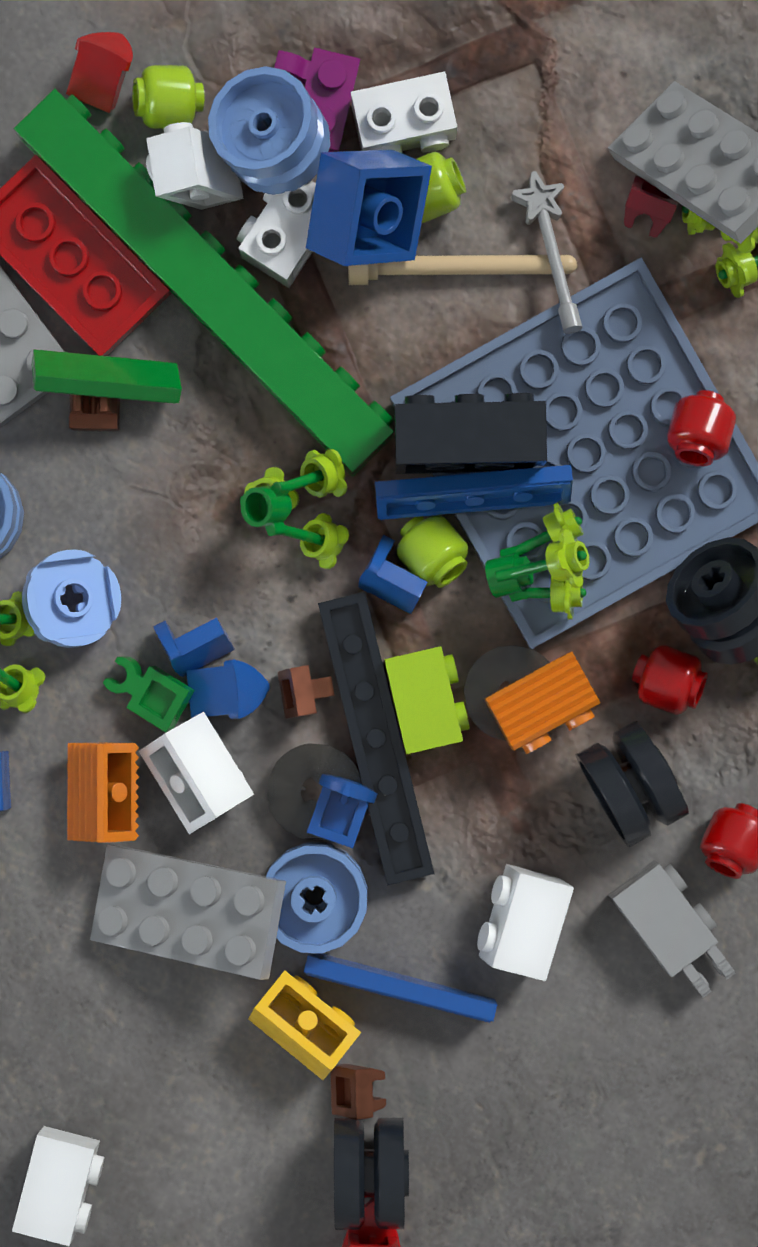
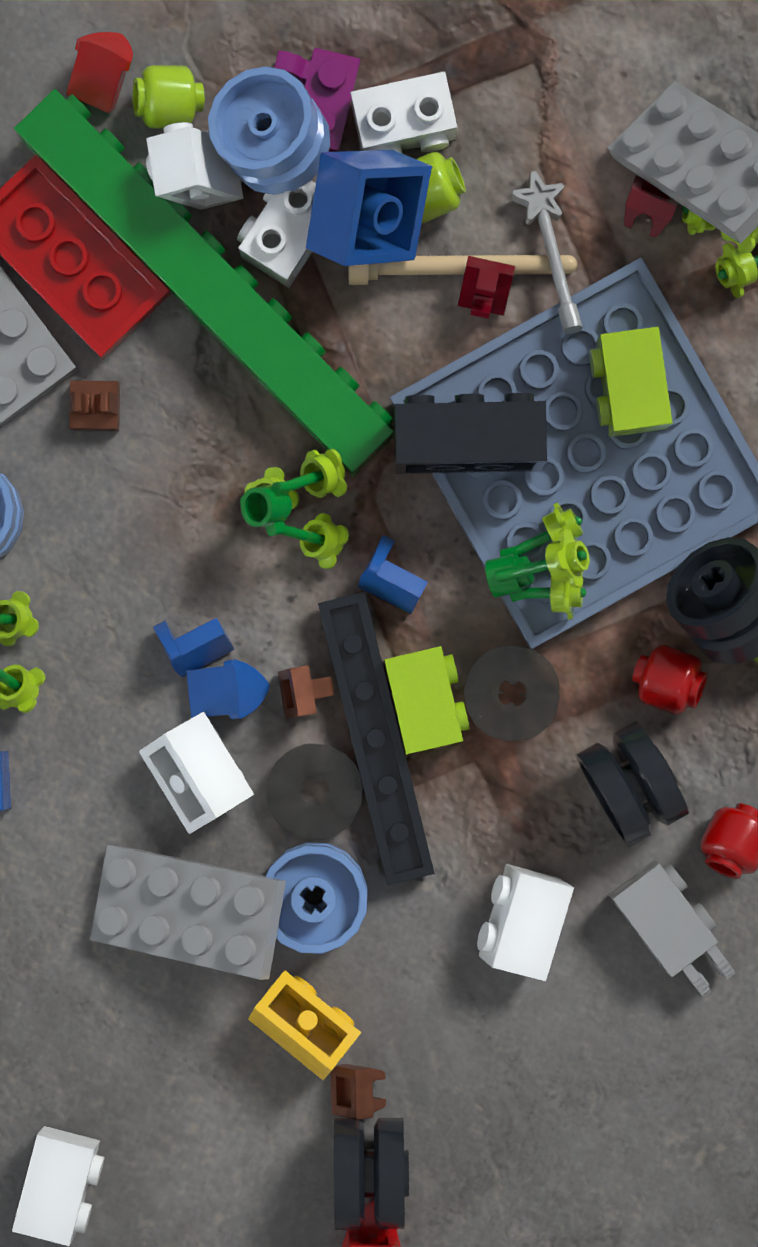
light blue plate [22,550,121,648] -> none
green tile [31,349,182,404] -> none
orange brick [67,742,139,843] -> none
green plate [103,656,195,733] -> none
blue tile [303,953,497,1023] -> none
blue tile [307,774,377,848] -> none
blue tile [375,465,573,520] -> none
lime head [397,515,468,588] -> none
orange brick [484,651,600,754] -> none
red head [667,390,736,467] -> none
none -> dark red tile [457,256,515,319]
none -> lime brick [589,326,673,437]

